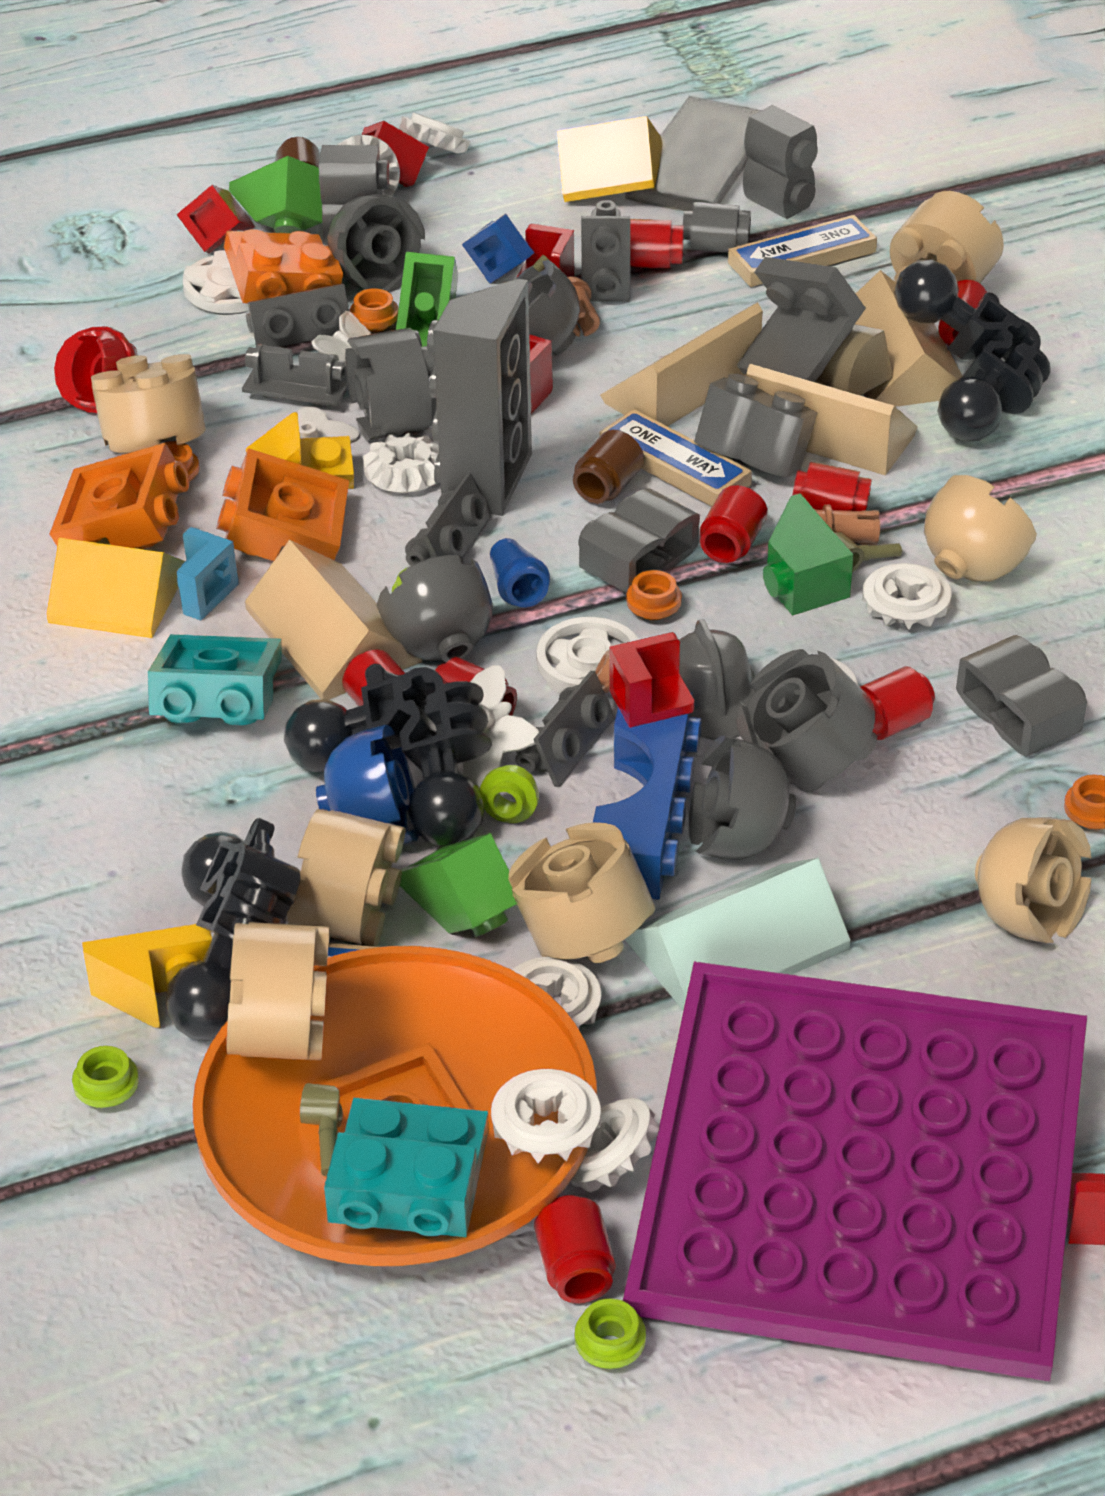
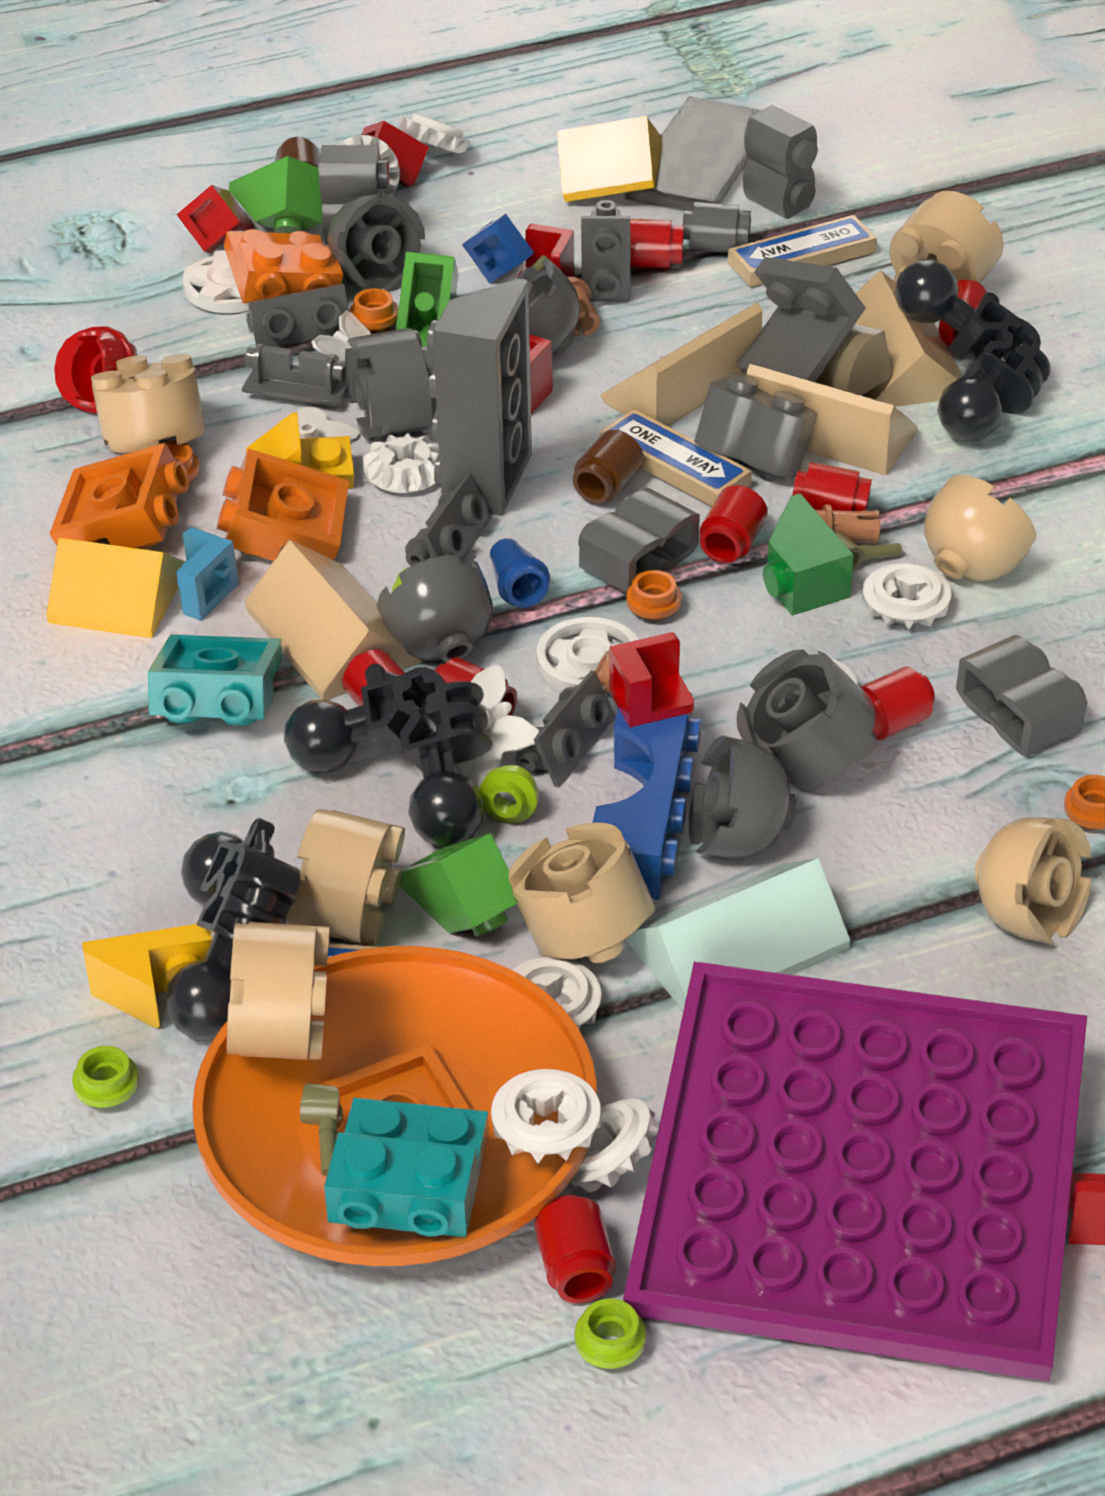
blue cylinder [316,725,419,844] -> none
dark grey piece [679,619,755,740] -> none

